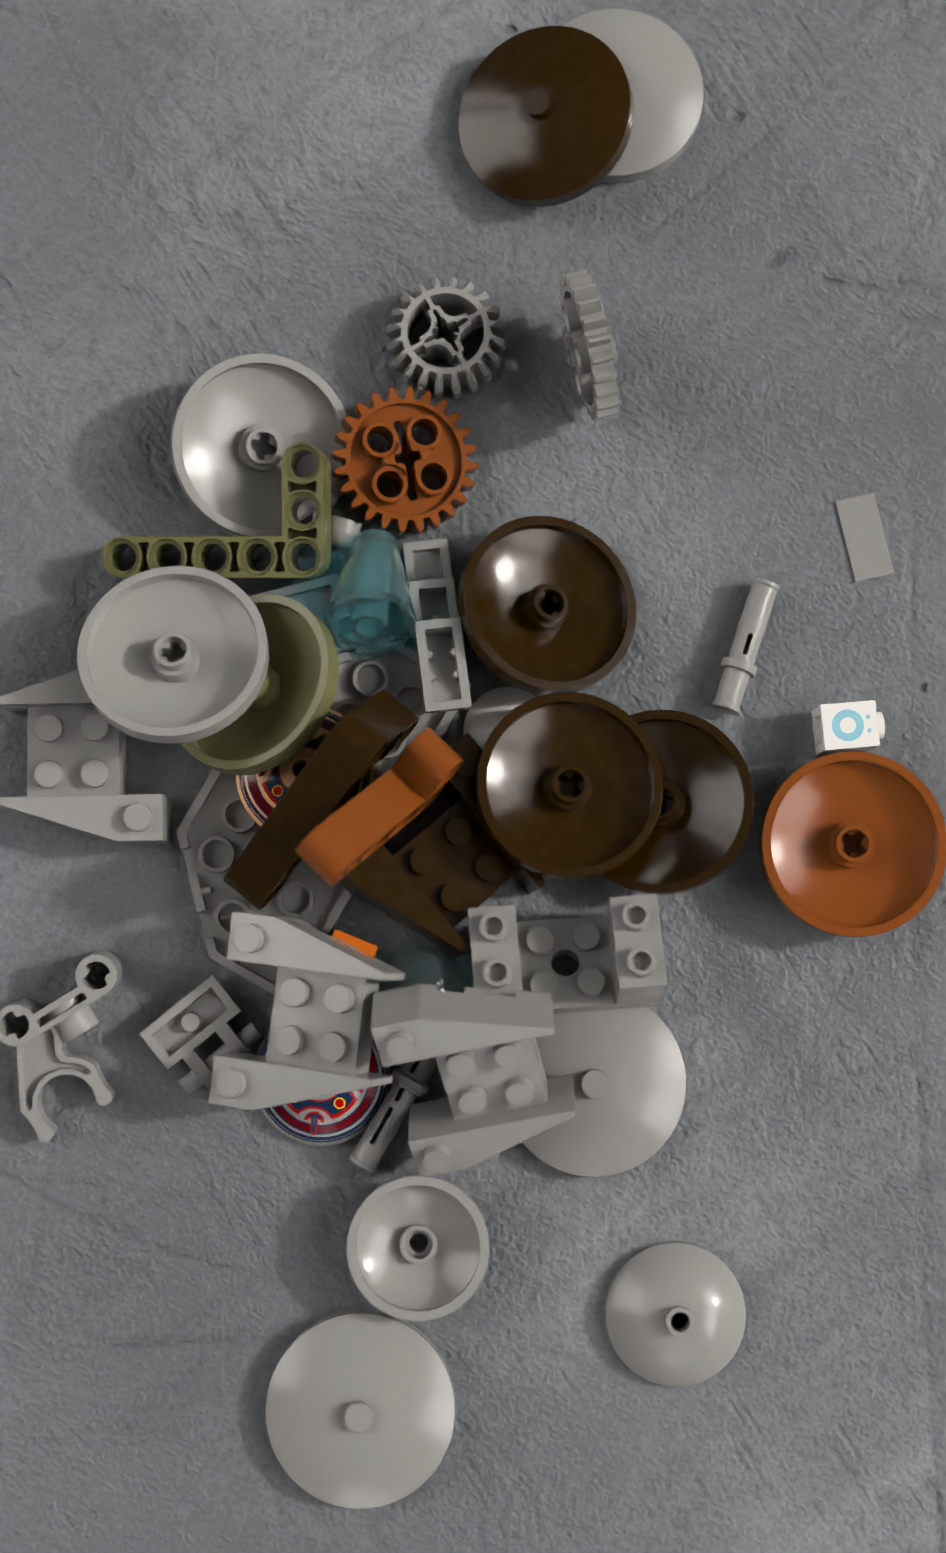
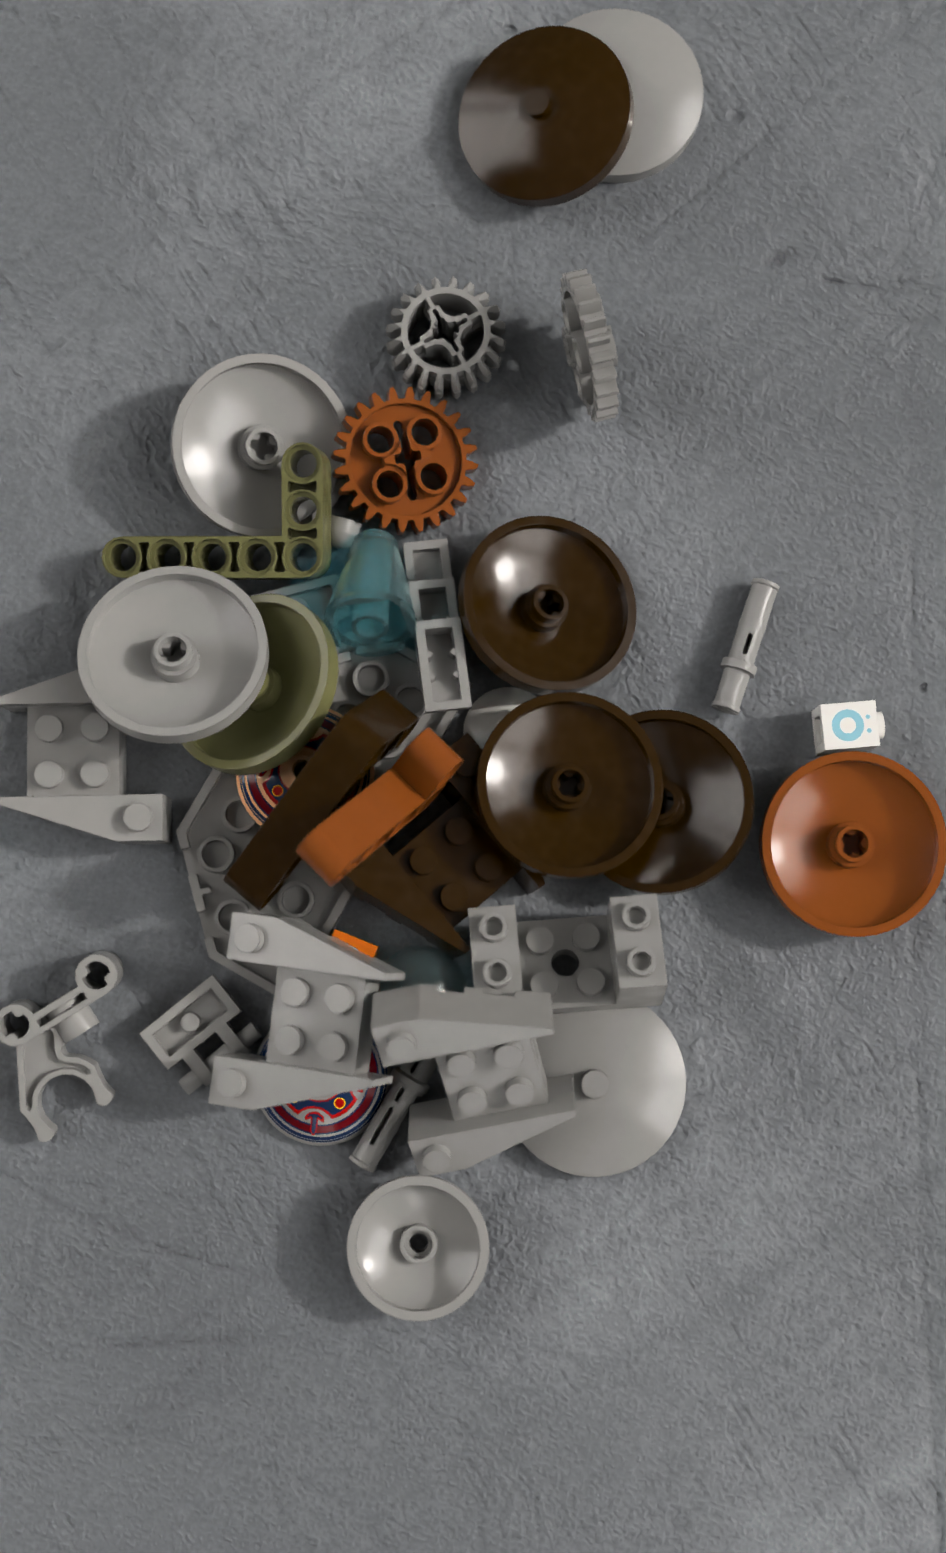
light grey dish [266,1310,455,1509] -> none
light grey dish [605,1241,746,1387] -> none
light grey sticker [835,493,894,582] -> none

